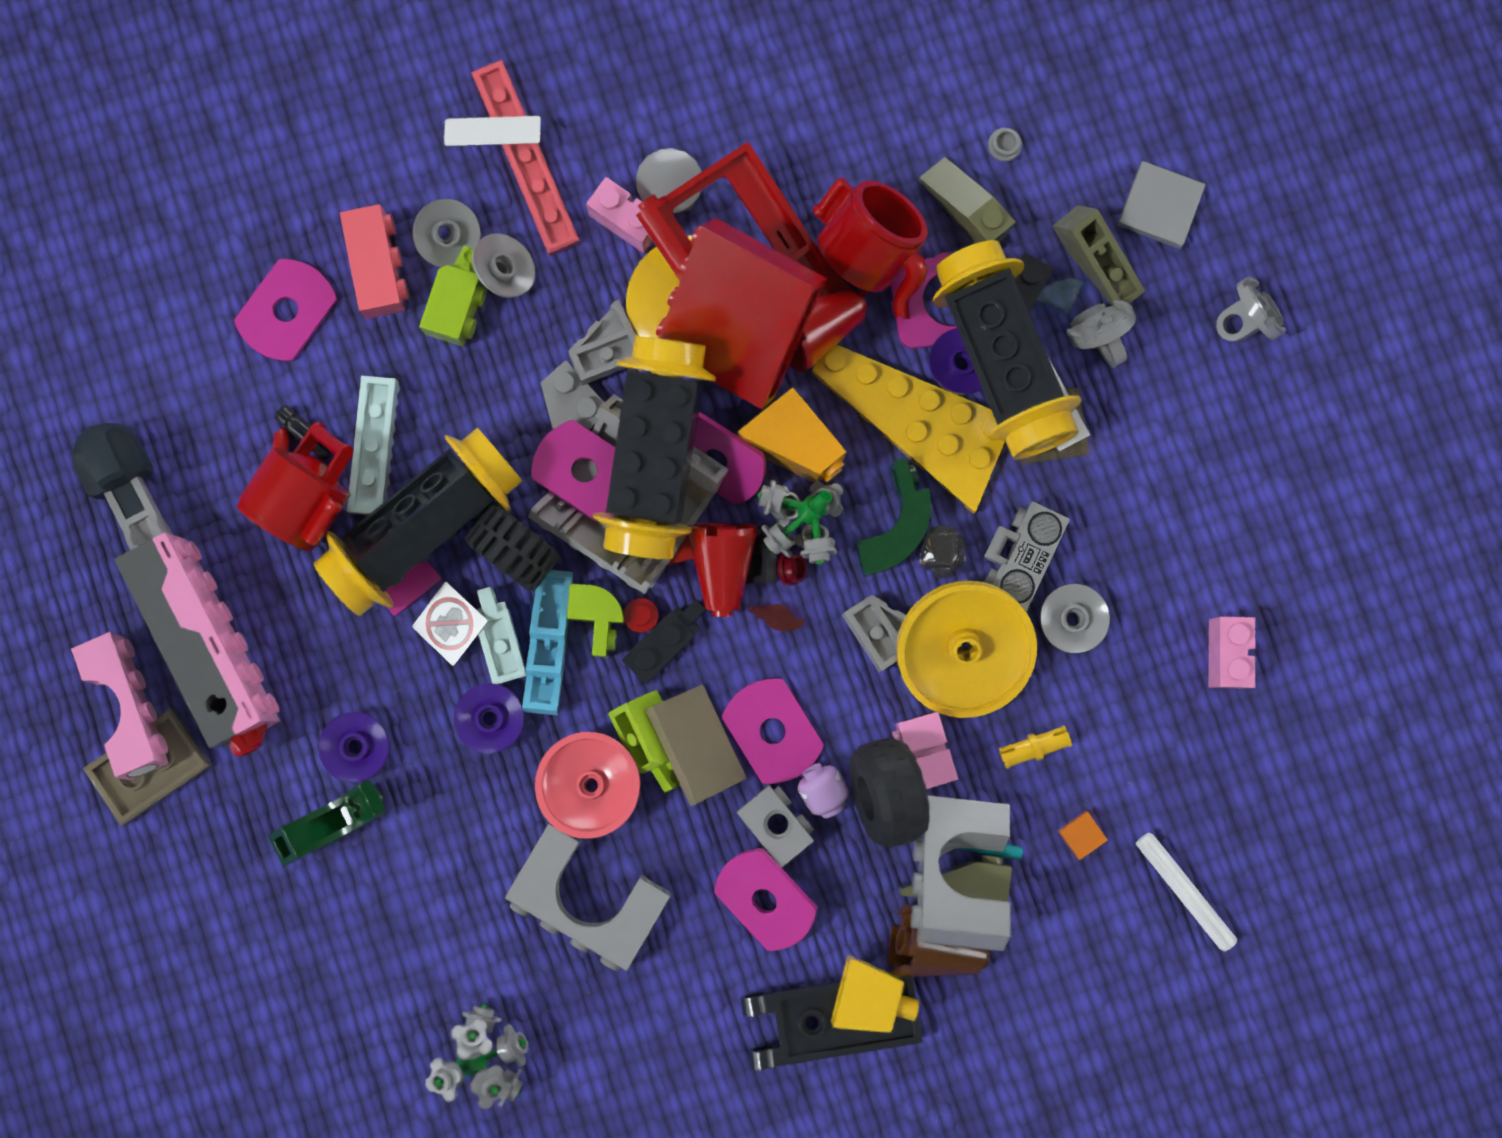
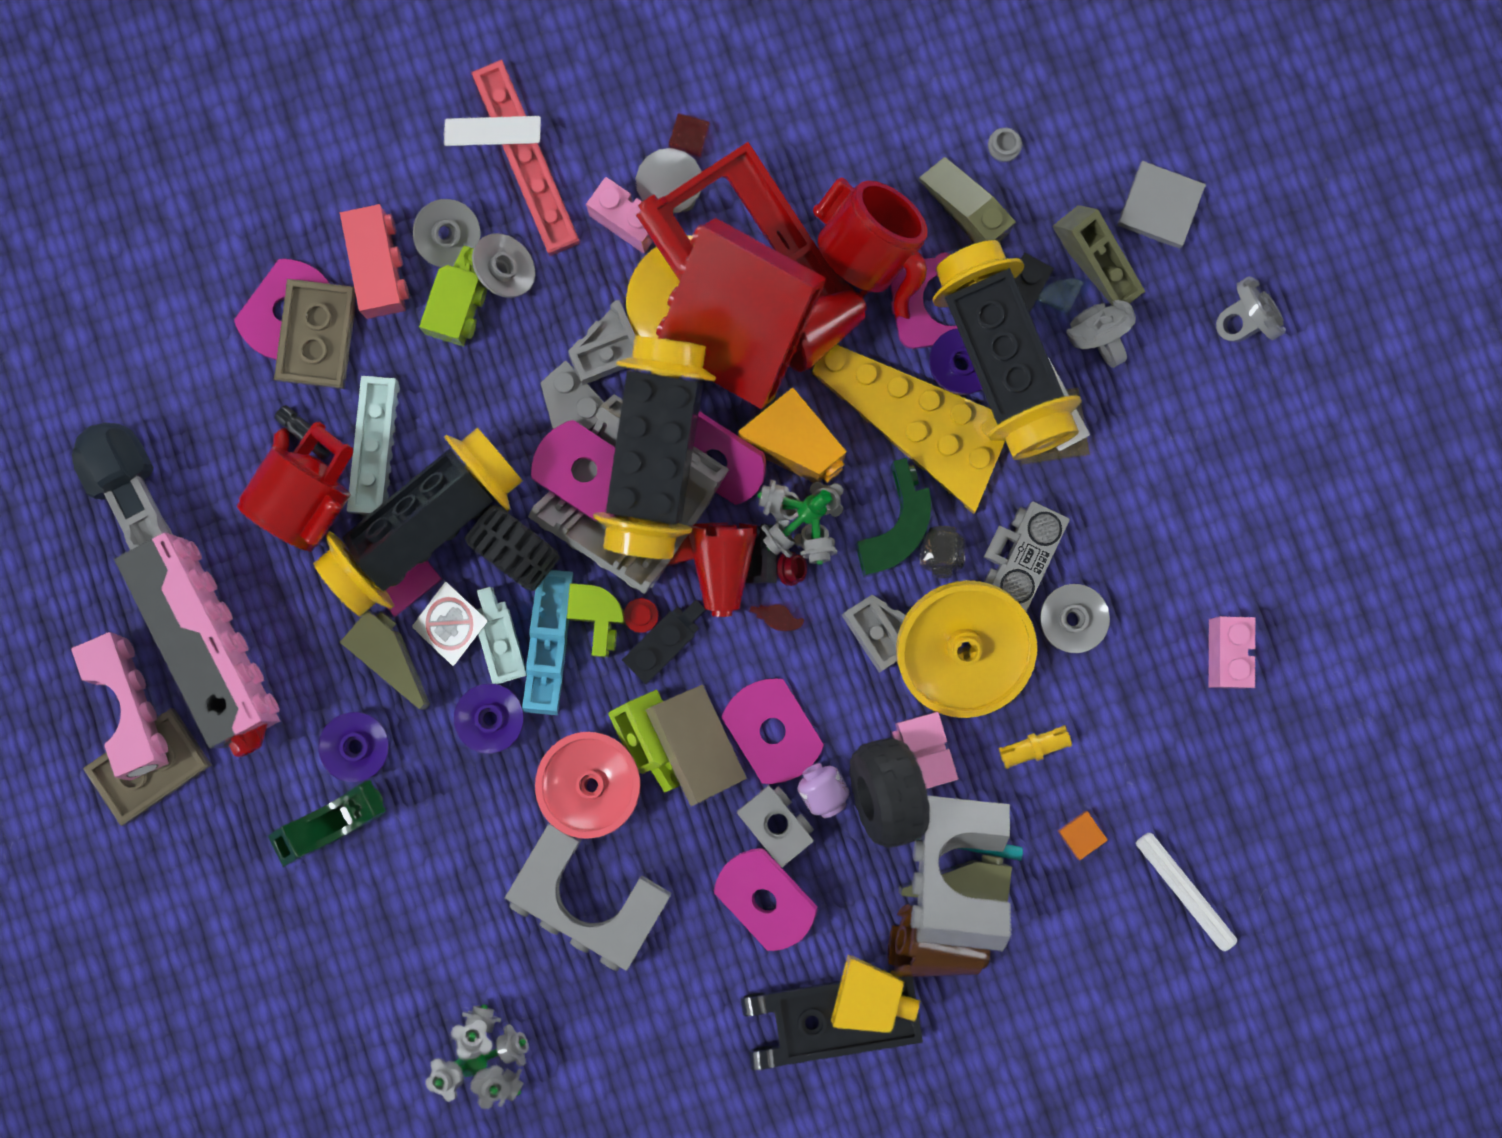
none -> dark tan tile [274,279,356,390]
none -> olive slope [340,610,431,710]
none -> clear red tile [669,113,710,157]

